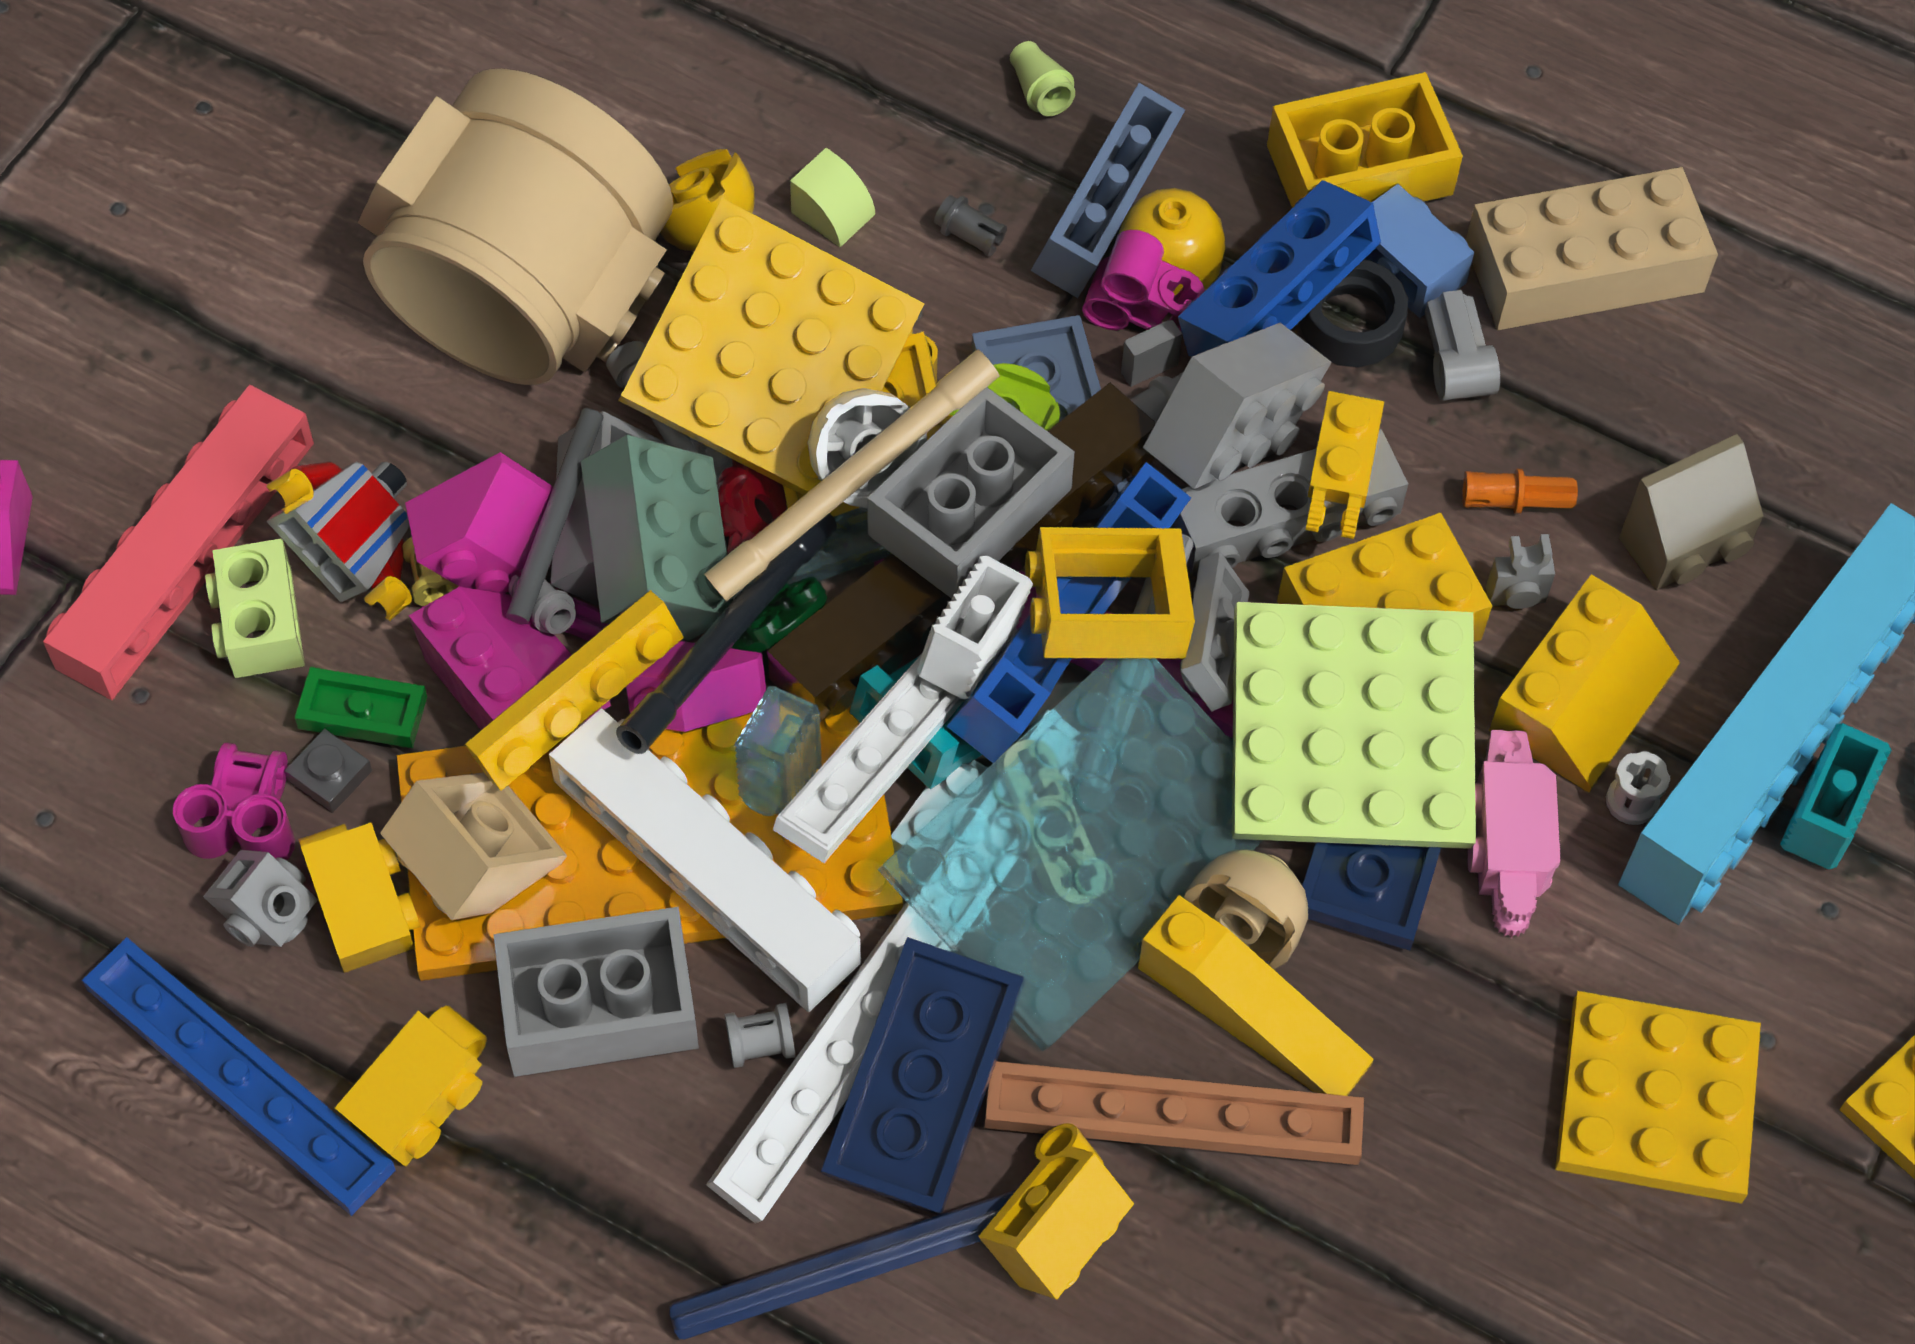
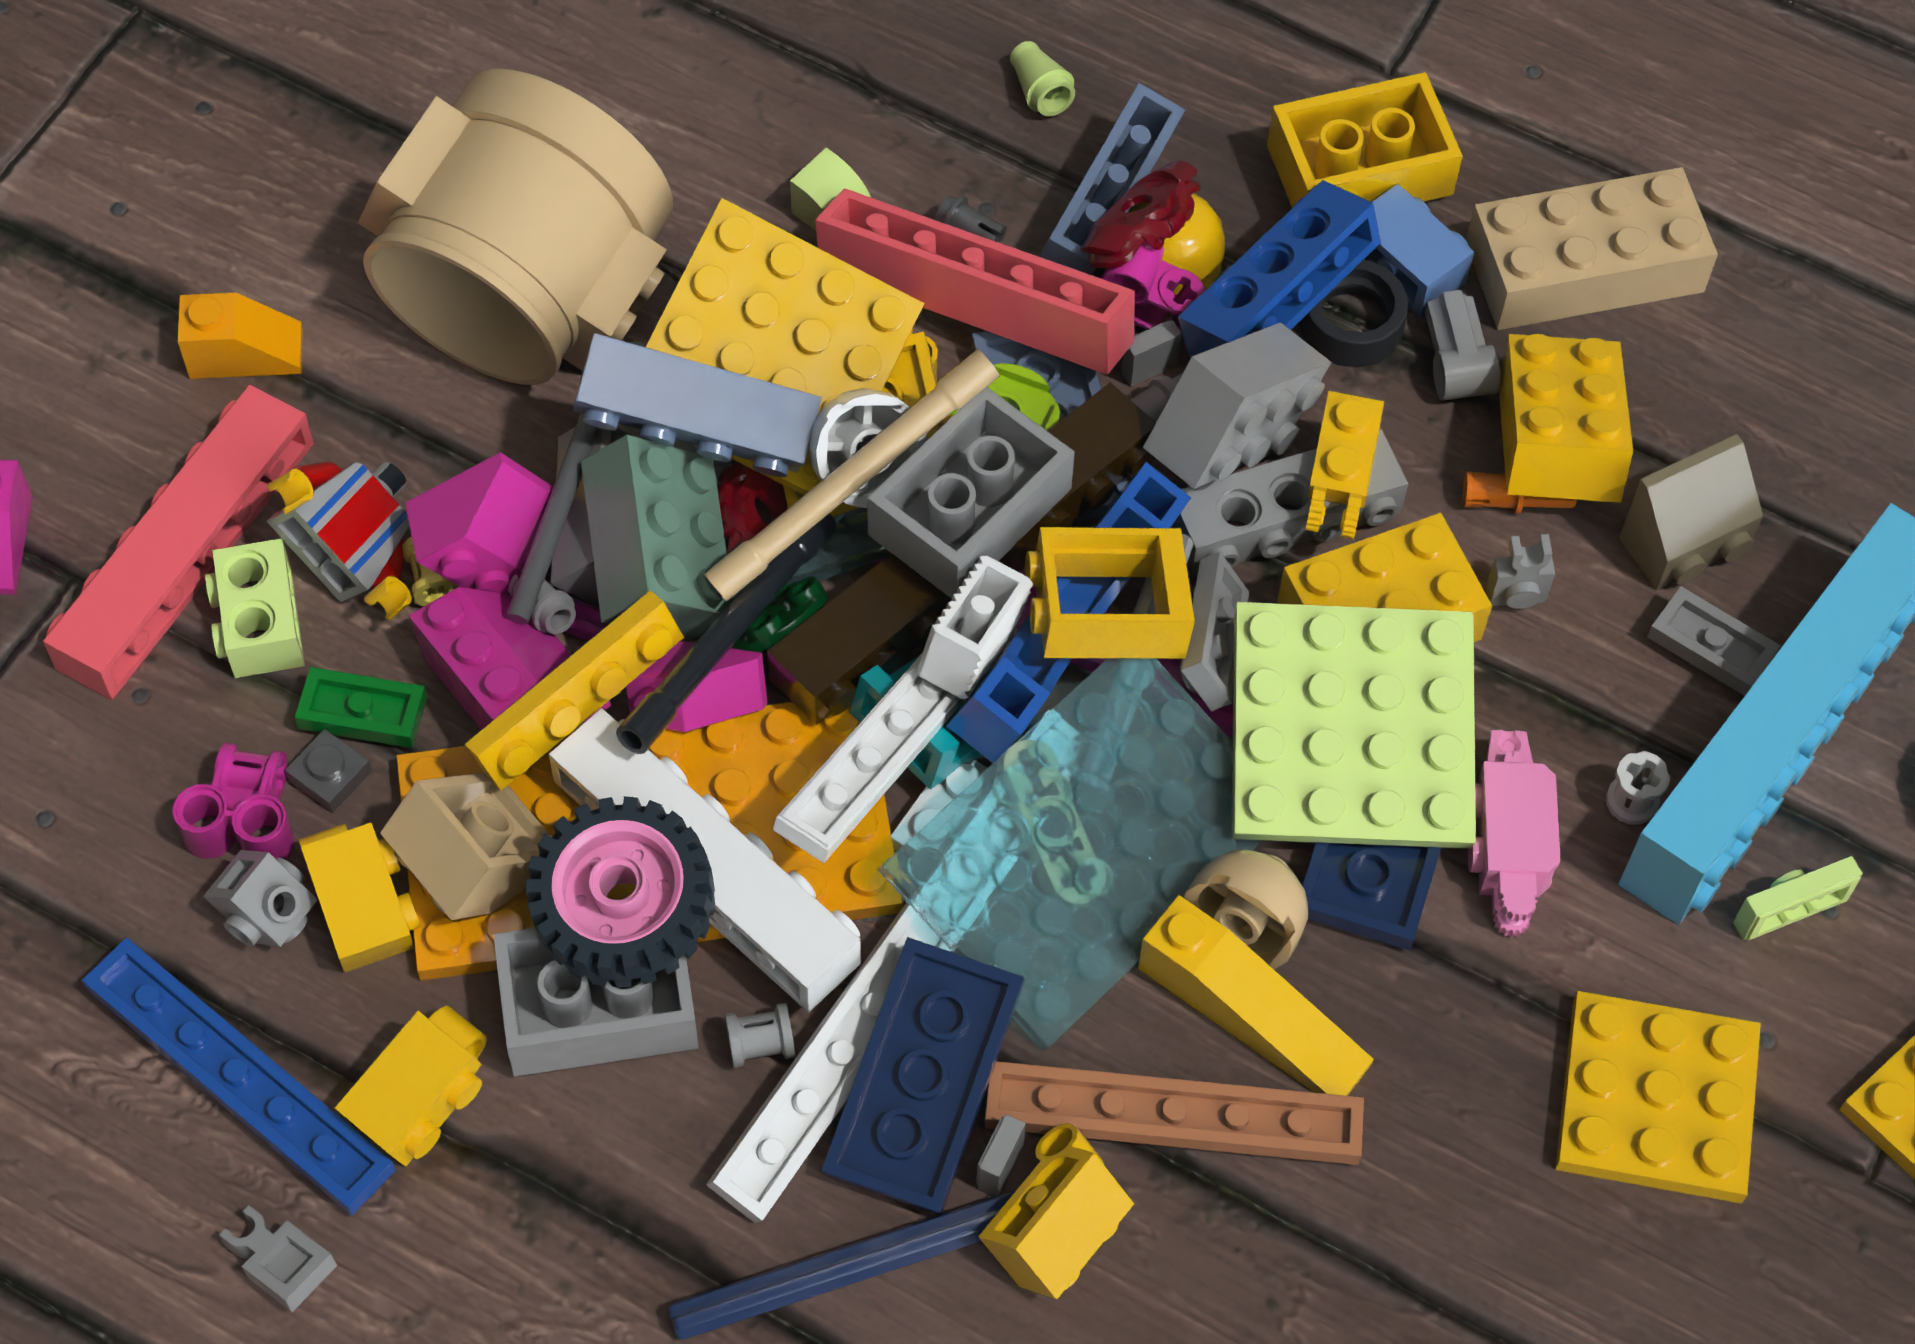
yellow cylinder [660,149,755,251] -> none
clear light blue brick [734,686,822,816] -> none
yellow slope [1489,574,1680,793] -> none
teal brick [1780,723,1892,870] -> none
none -> light orange slope [178,292,303,379]
none -> light grey plate [219,1205,337,1312]
none -> wheel [526,796,715,988]
none -> brick [572,333,822,477]
none -> coral brick [815,188,1135,375]
none -> light grey tile [976,1114,1026,1197]
none -> dark red piece [1080,160,1200,268]
none -> yellow brick [1499,334,1633,503]
none -> light grey plate [1647,586,1781,696]
none -> yellowish green plate [1733,856,1863,941]

